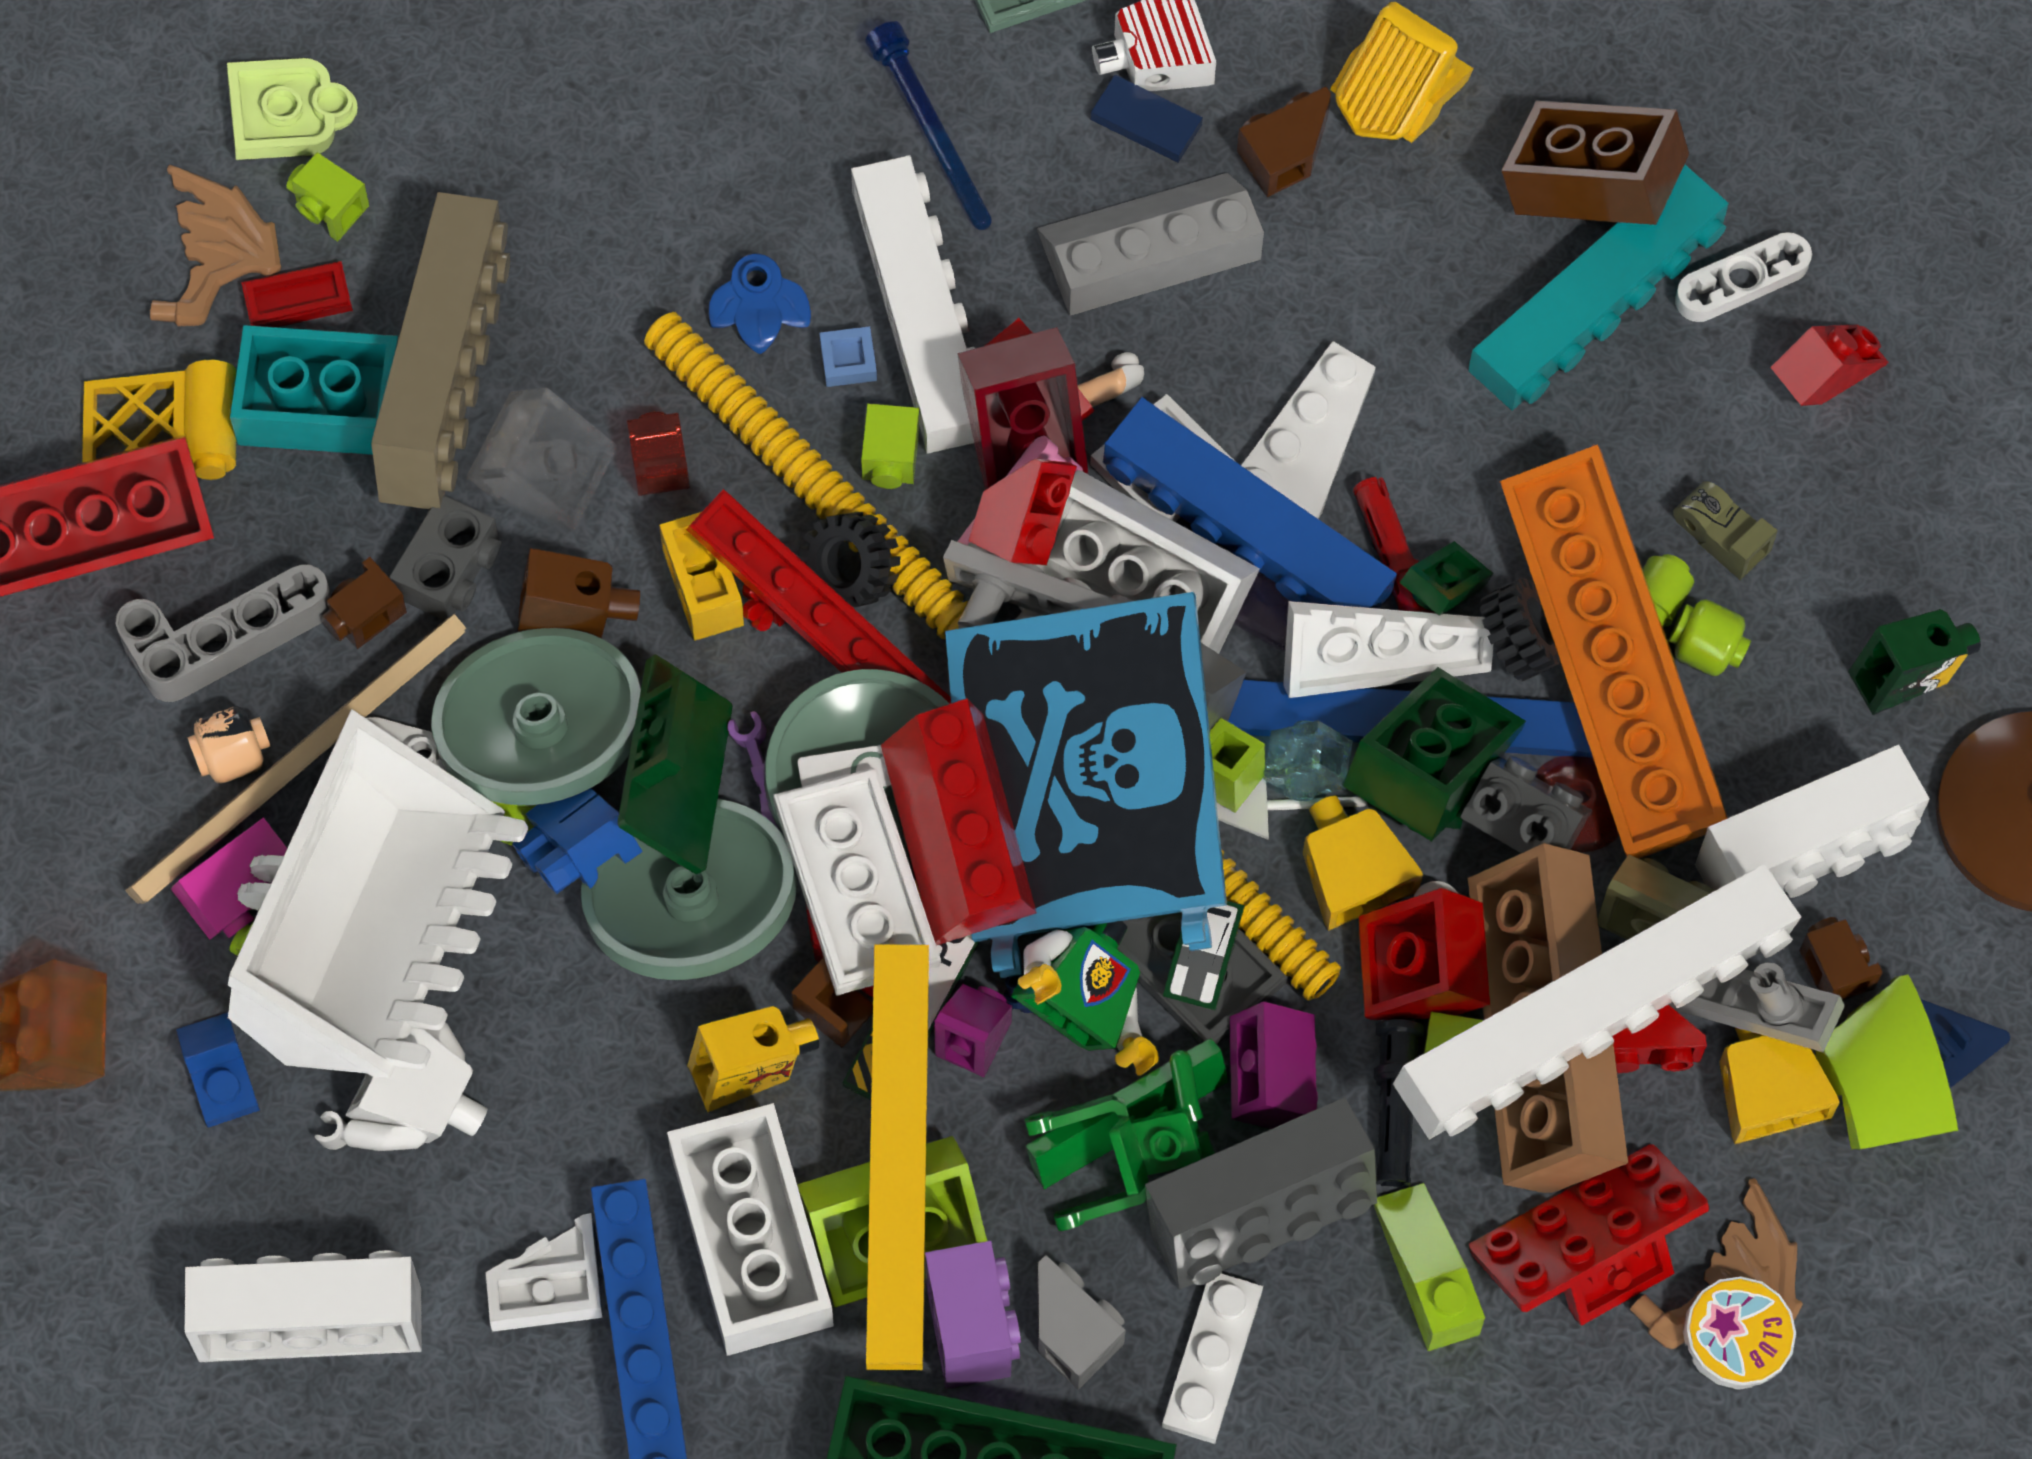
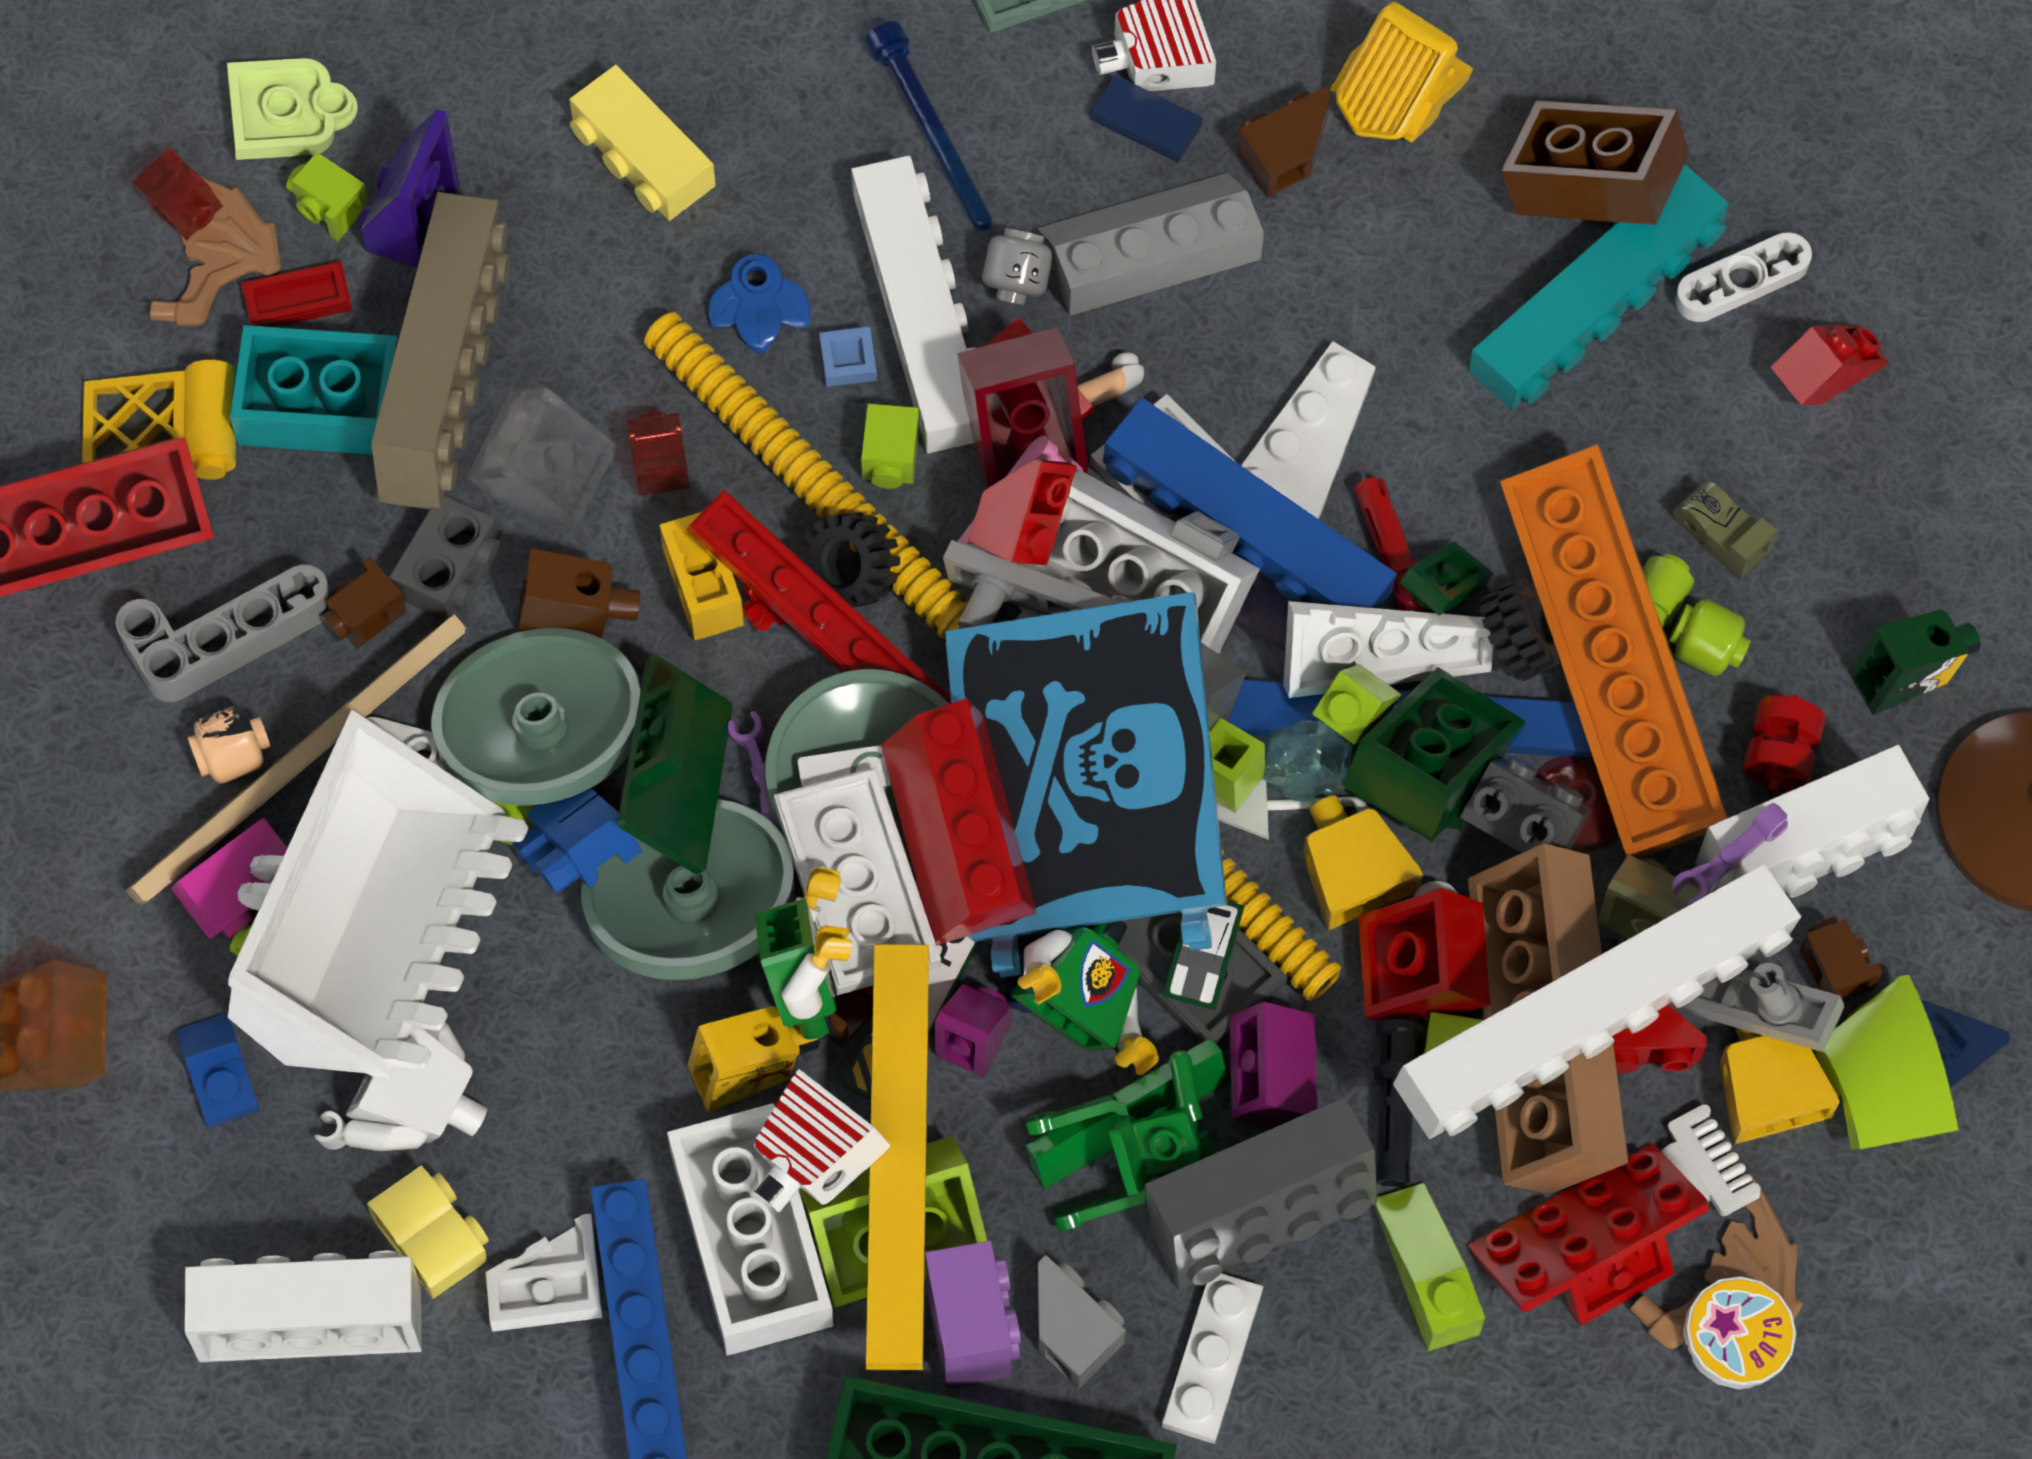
none -> clear red brick [132,148,223,241]
none -> dark purple slope [358,109,460,268]
none -> light yellow brick [367,1165,489,1299]
none -> light yellow brick [569,65,715,221]
none -> torso [754,867,852,1040]
none -> white torso [754,1069,891,1213]
none -> light grey head [982,228,1053,305]
none -> light grey tile [1171,511,1240,561]
none -> lime brick [1312,664,1402,745]
none -> white piece [1661,1105,1761,1216]
none -> medium lavender piece [1672,803,1788,906]
none -> red wheel [1742,695,1826,794]

